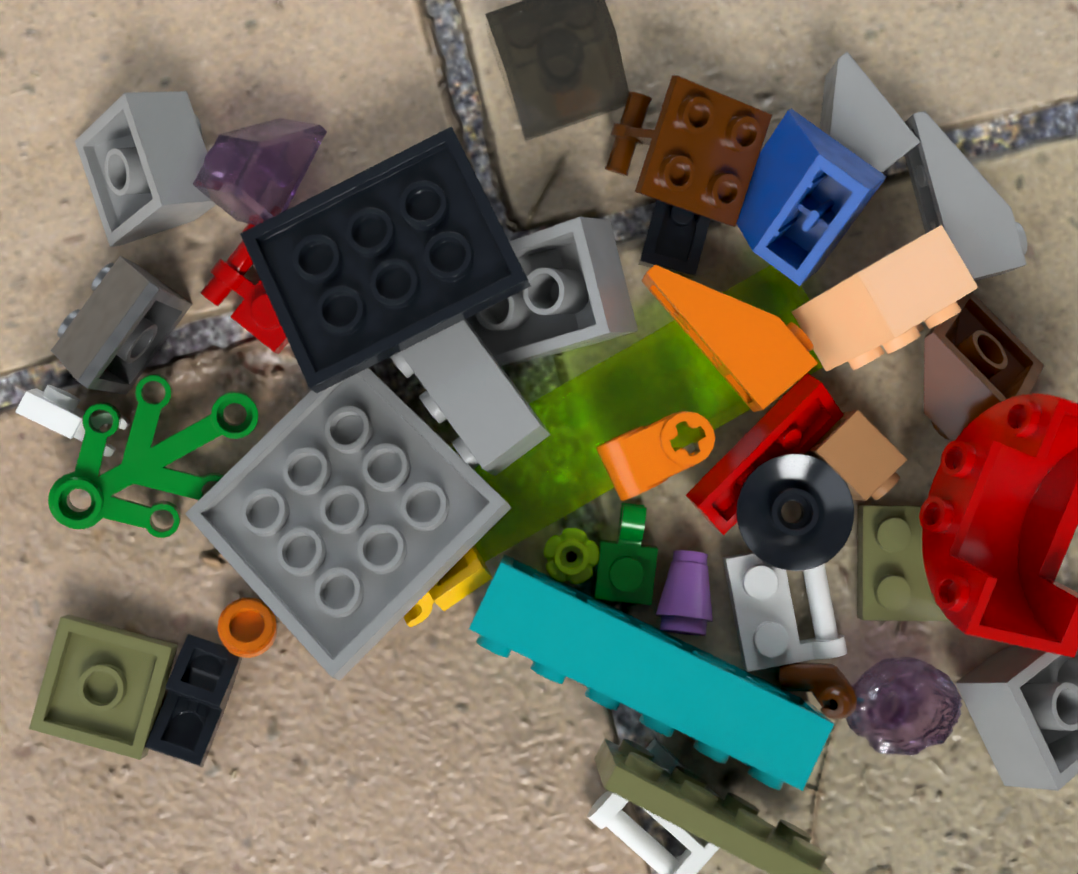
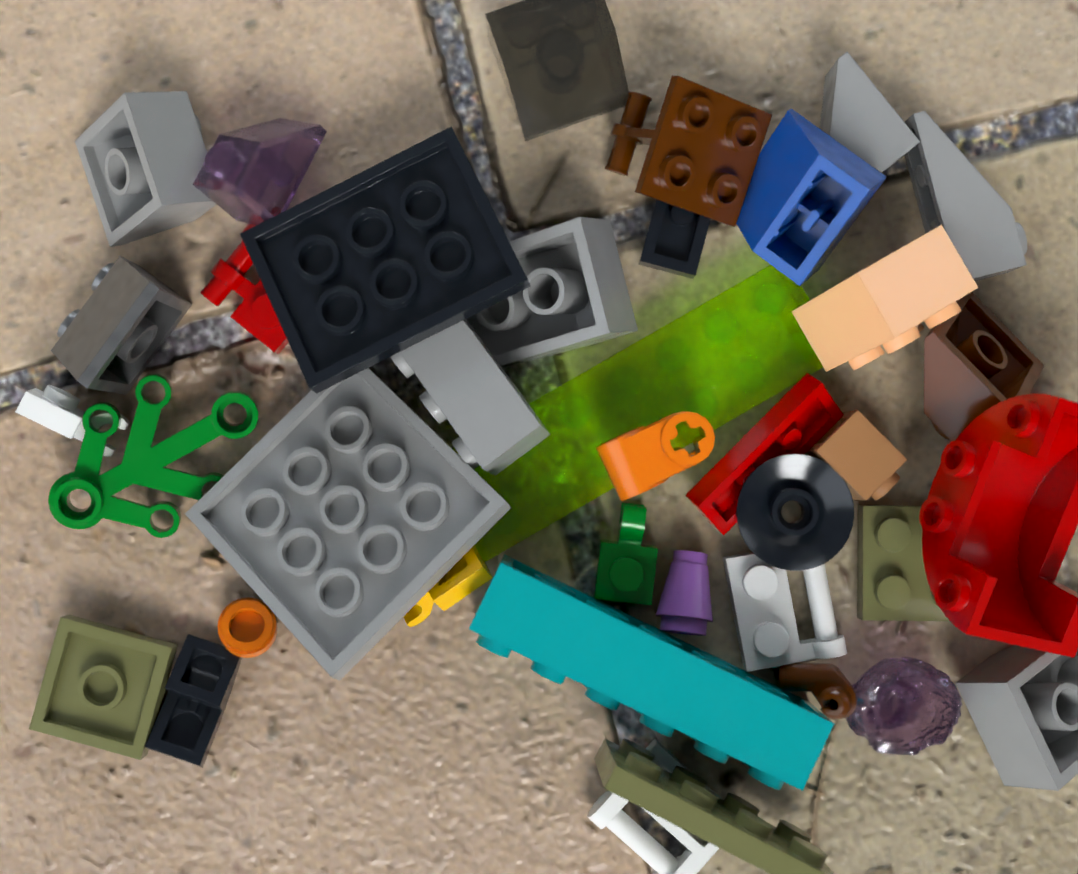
lime plate [543,528,600,585] -> none
orange slope [642,265,818,412] -> none

